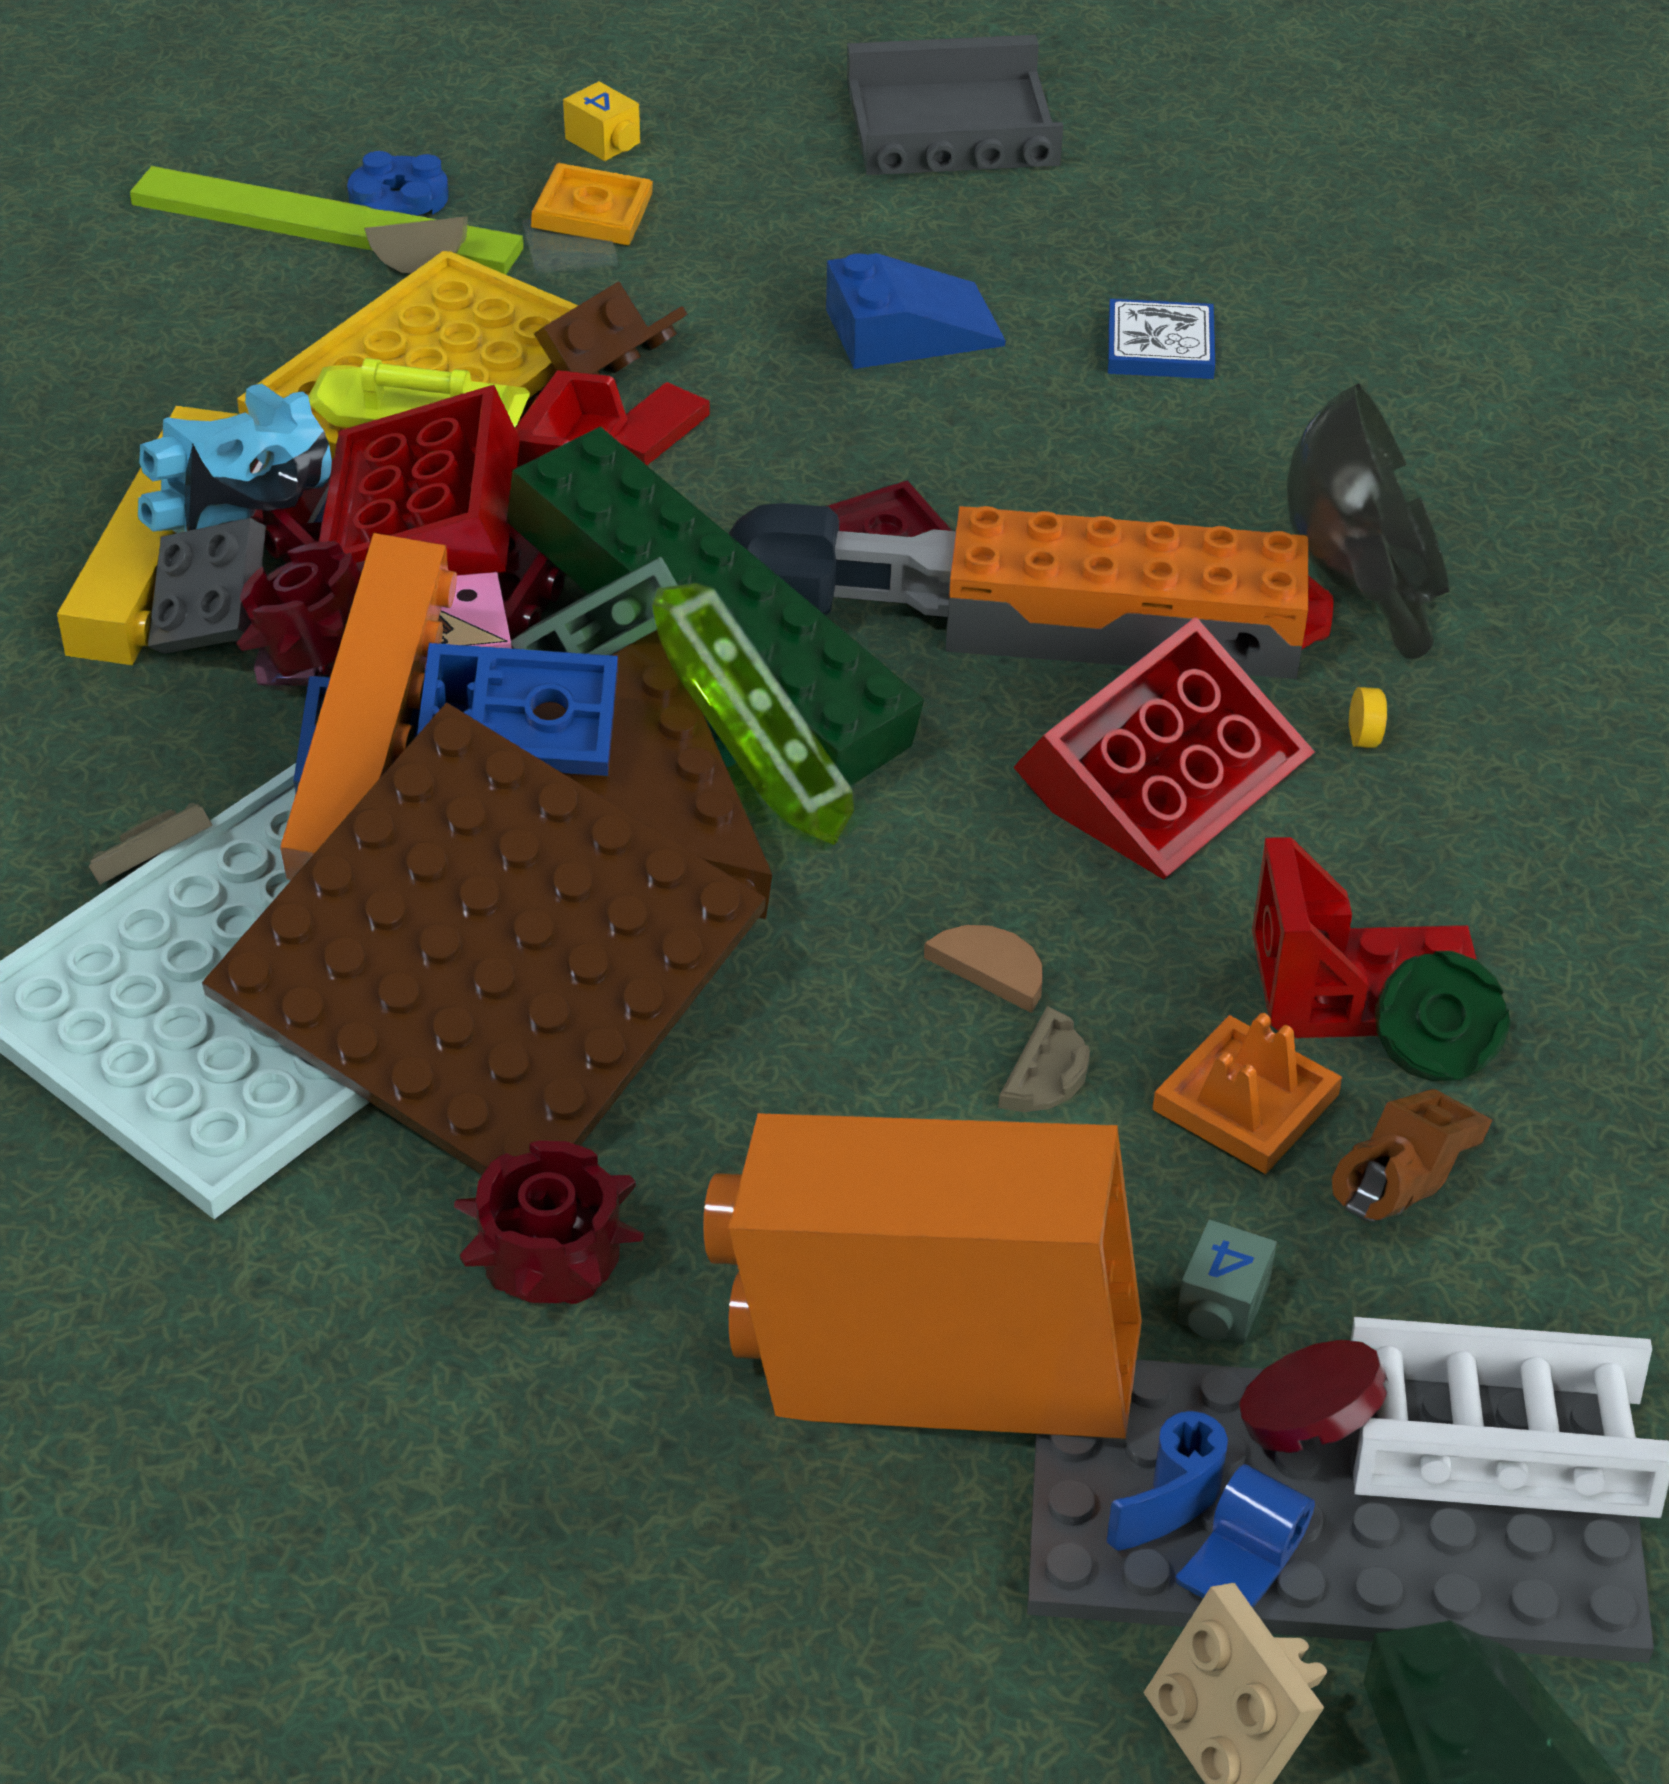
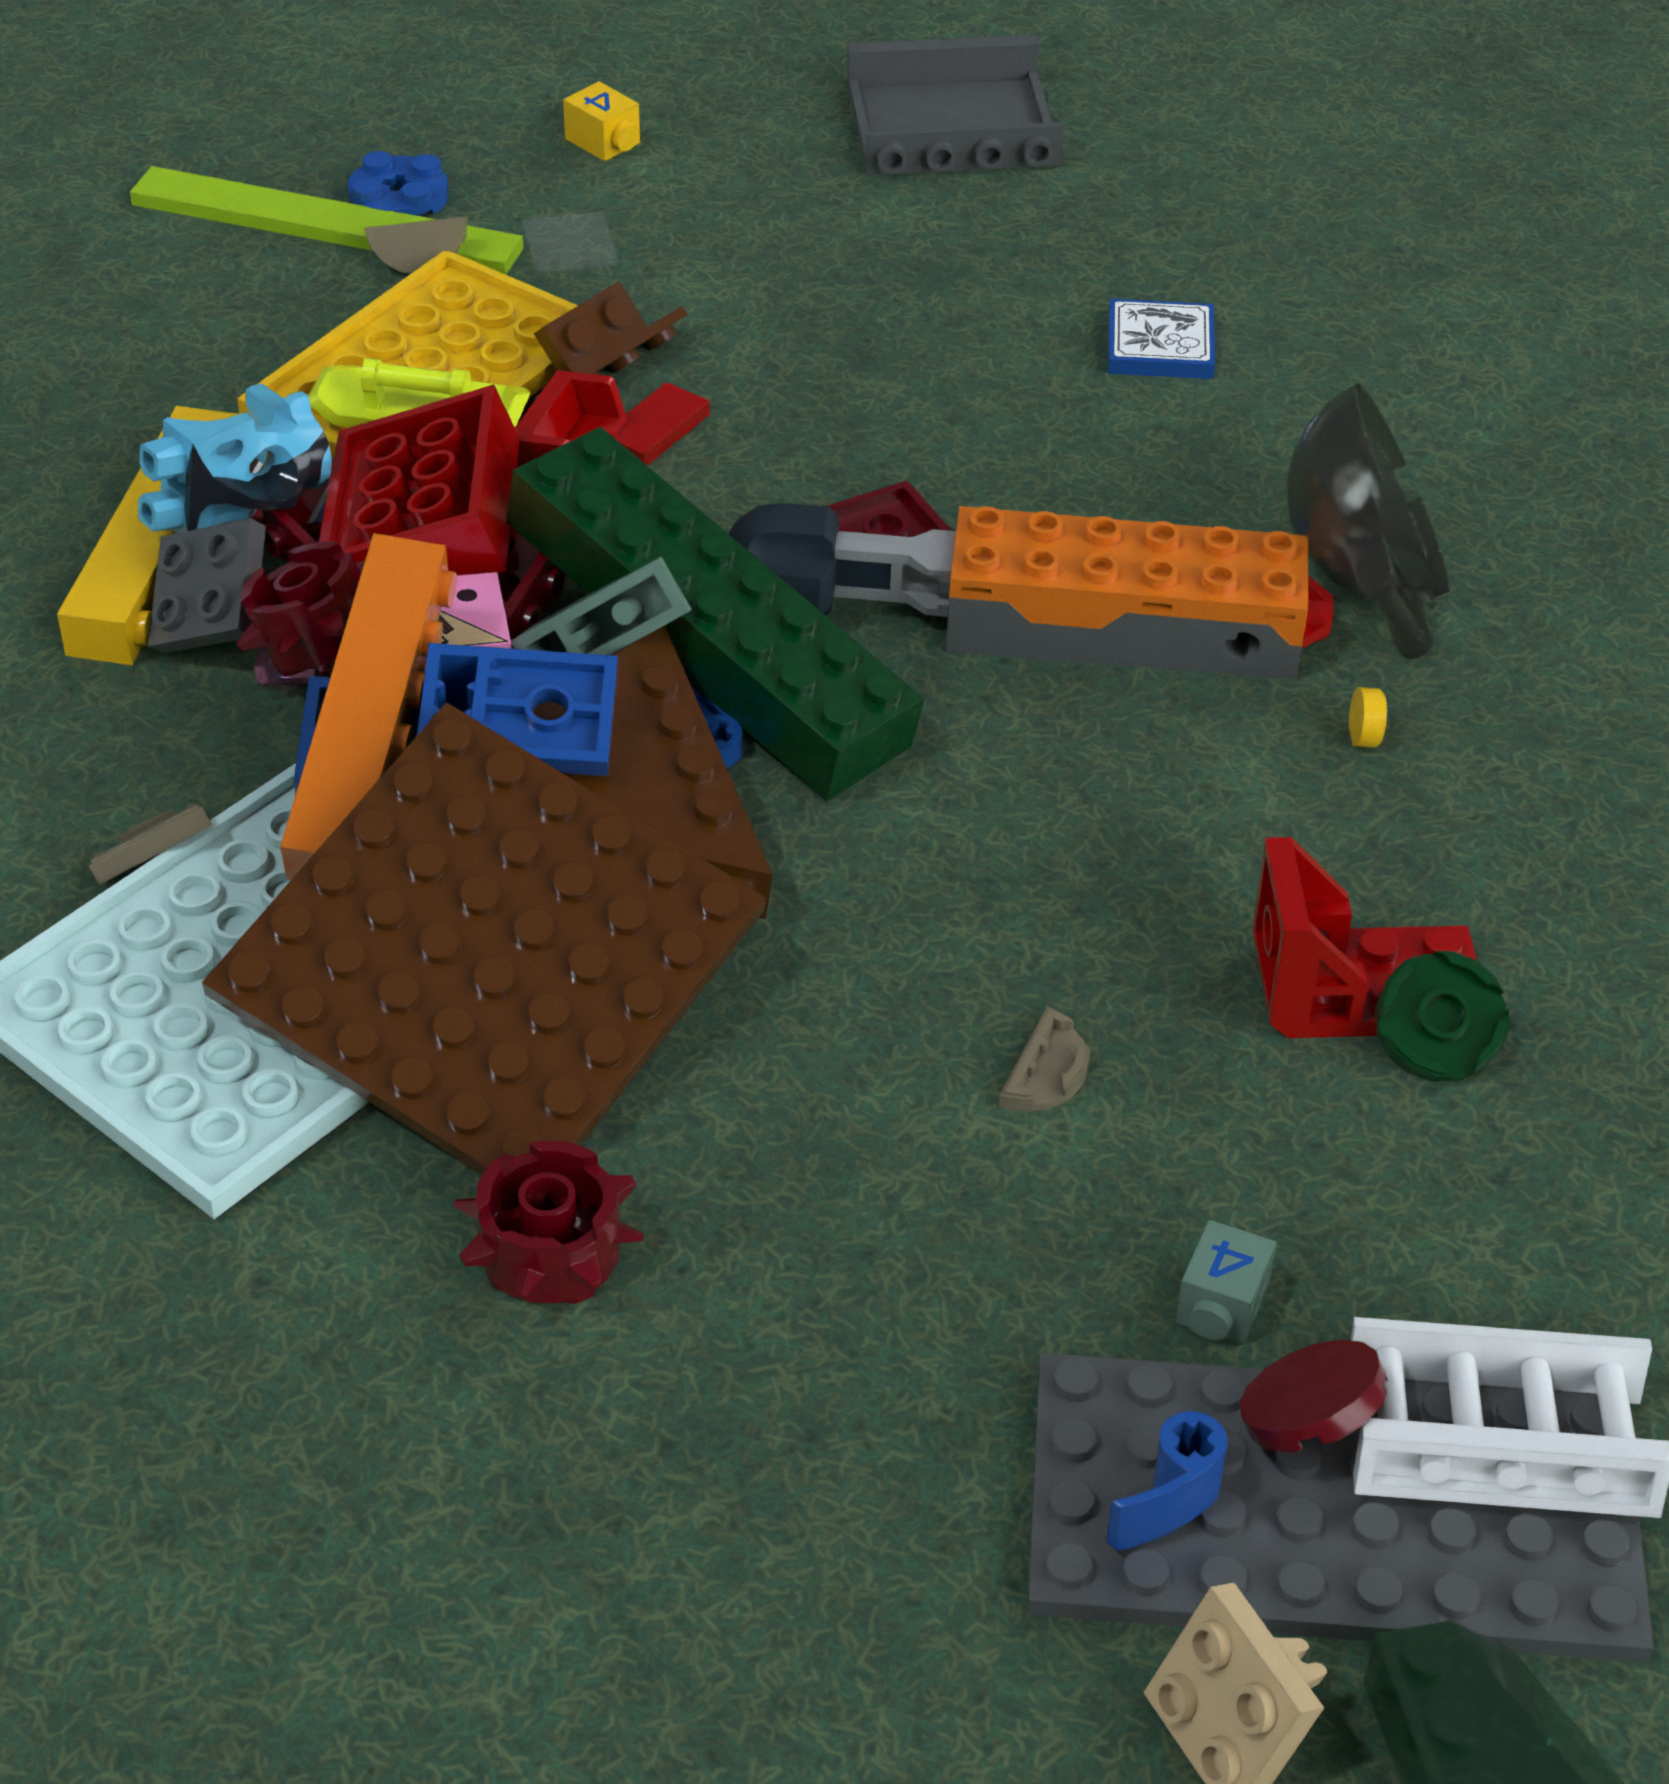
light orange tile [531,163,653,246] -> none
clear neon green brick [652,583,854,845] -> none
orange brick [703,1113,1142,1439] -> none
blue slope [826,253,1006,369] -> none
medium nougat tile [924,925,1042,1013] -> none
red slope [1013,617,1315,880] -> none
orange plate [1152,1013,1342,1174] -> none
blue panel [1176,1464,1315,1608] -> none
dark orange plate [1332,1089,1493,1222] -> none

